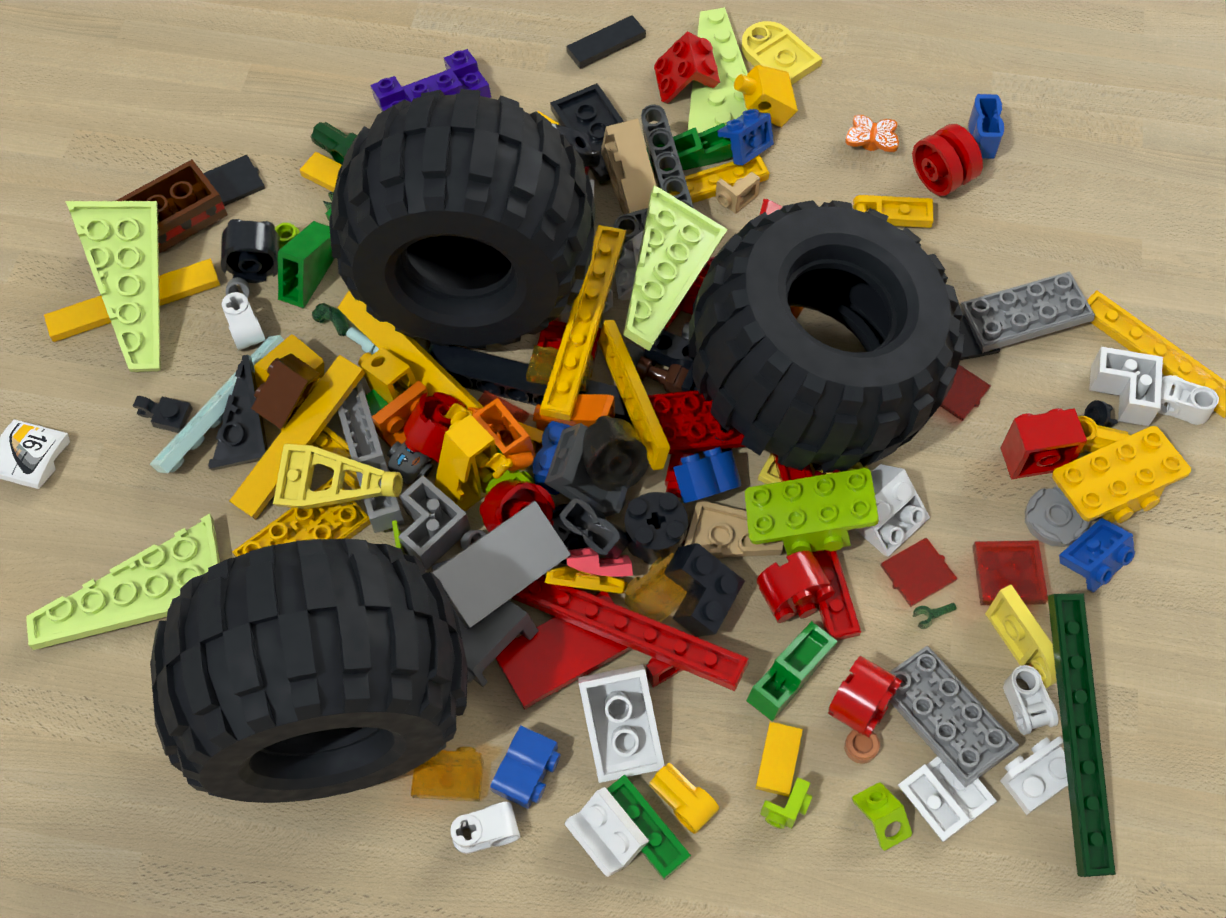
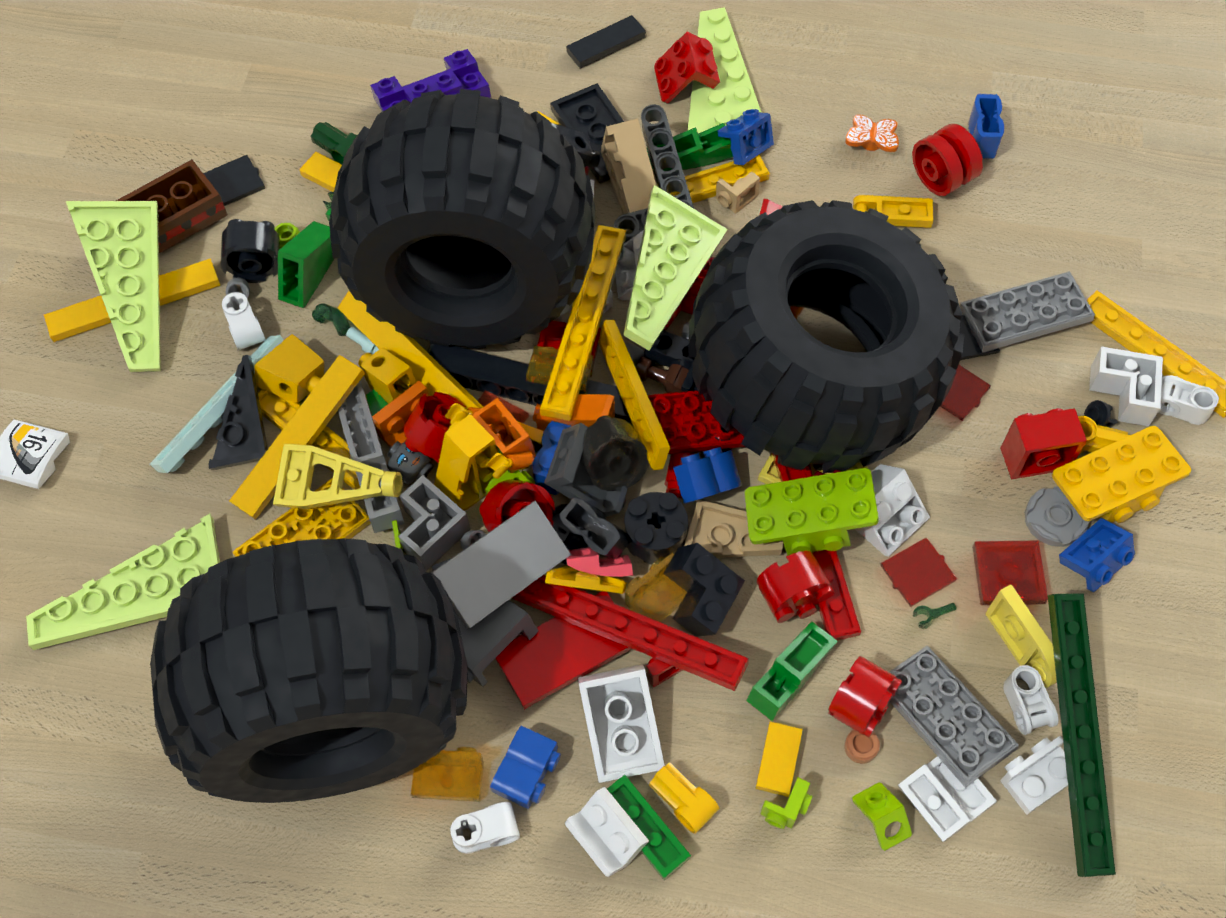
black plate [133,396,193,433] -> none
reddish brown brick [251,353,321,429] -> none
yellow torso [734,65,798,127] -> none
light yellow tile [741,21,822,85] -> none

